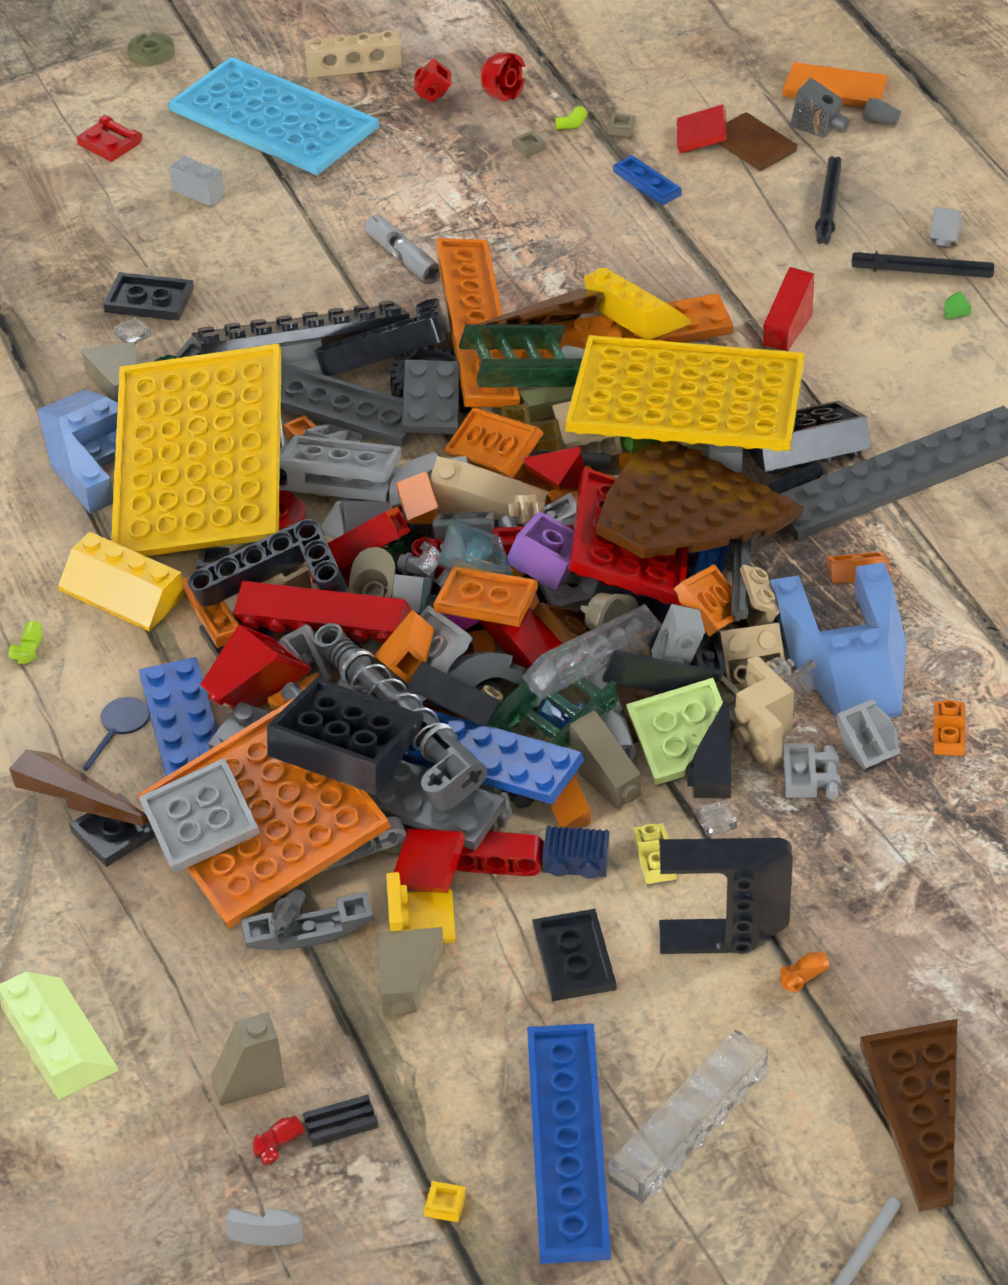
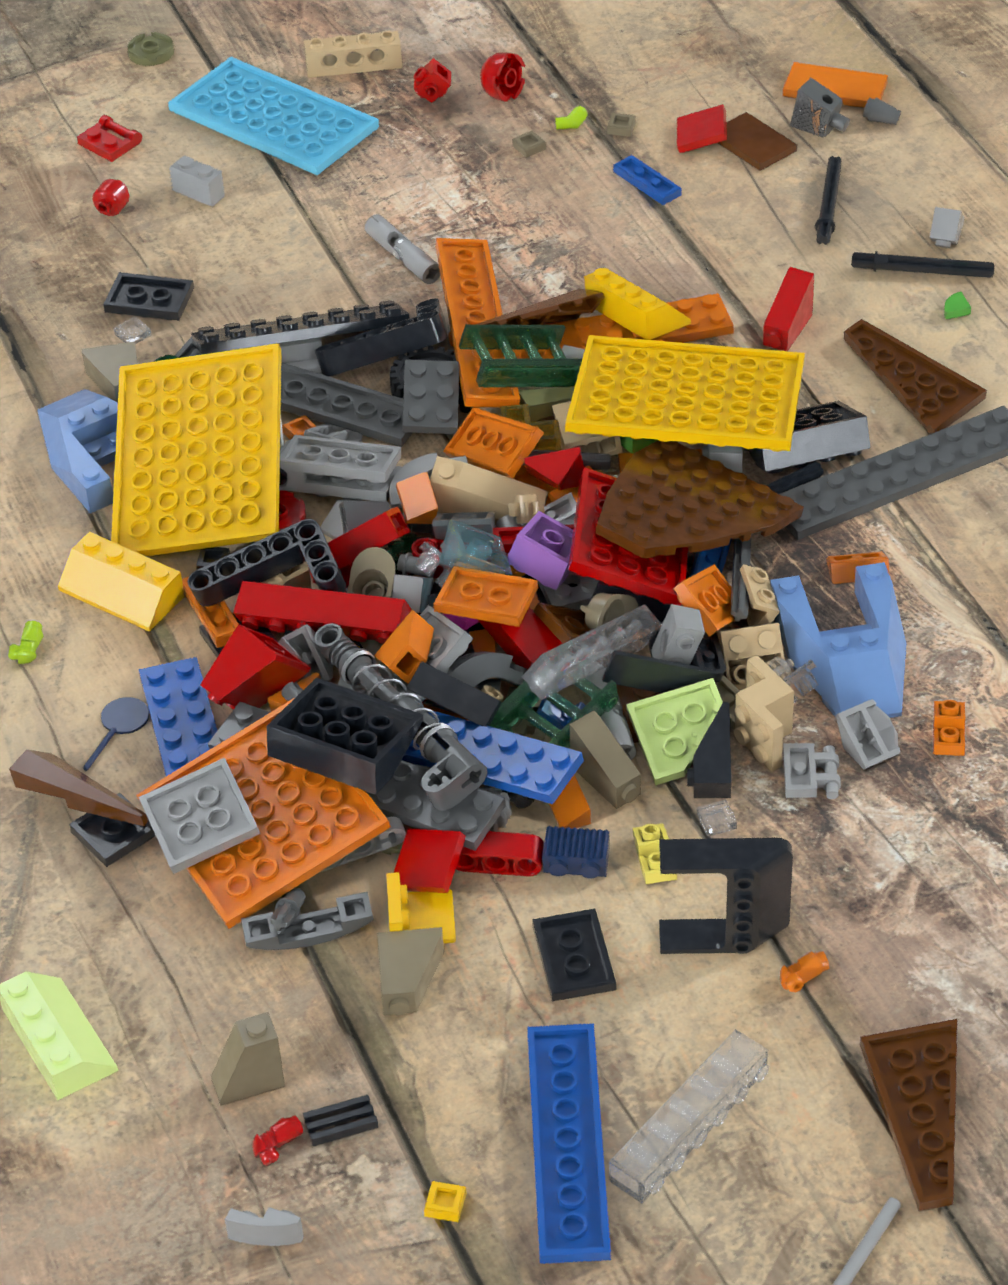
none -> red head [92,179,130,216]
none -> reddish brown wing [844,319,987,434]

